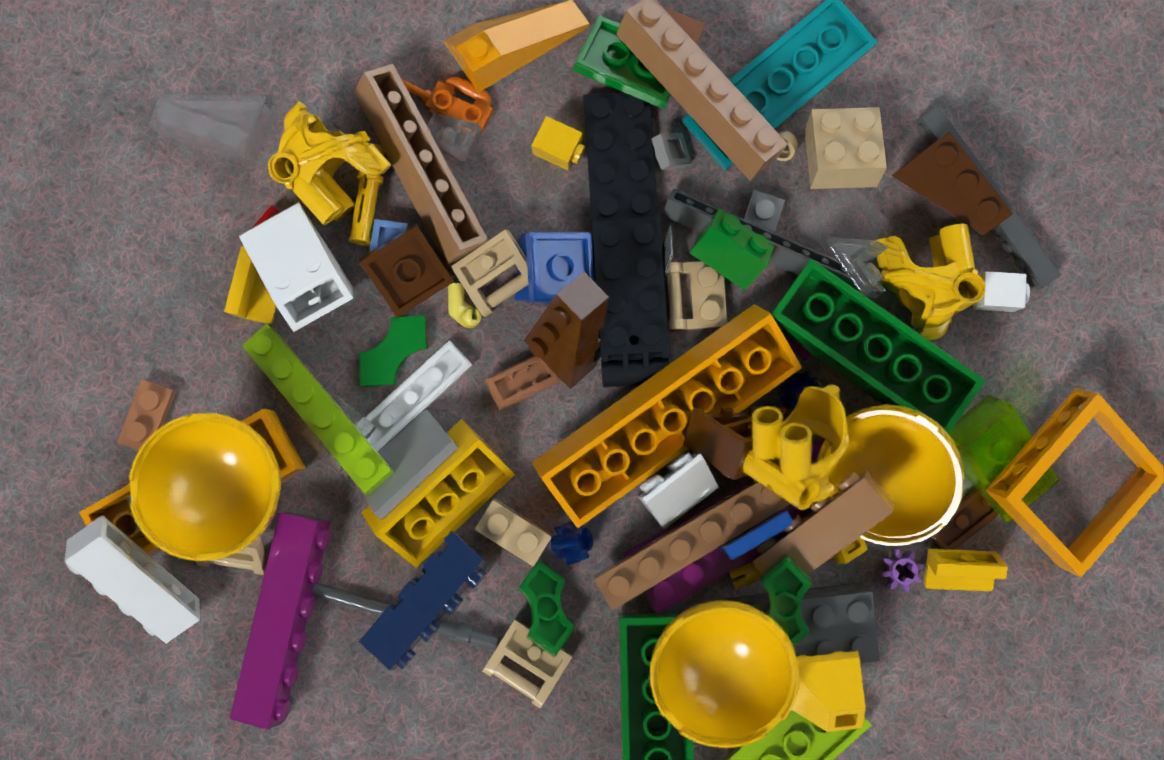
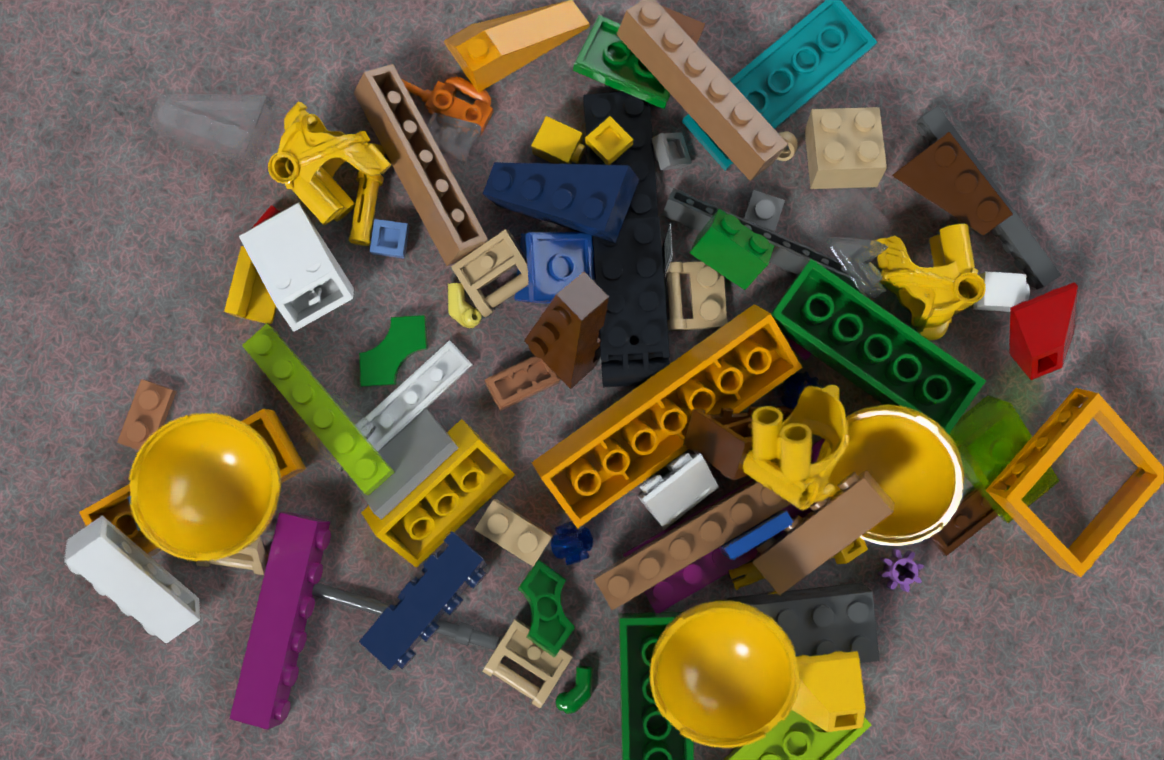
reddish brown plate [359,223,454,318] -> none
green tile [760,554,812,646] -> none
yellow panel [924,548,1008,591] -> none
none -> dark blue wedge [482,162,639,243]
none -> green arm [555,666,593,714]
none -> yellow plate [585,116,633,165]
none -> red slope [1009,282,1078,380]

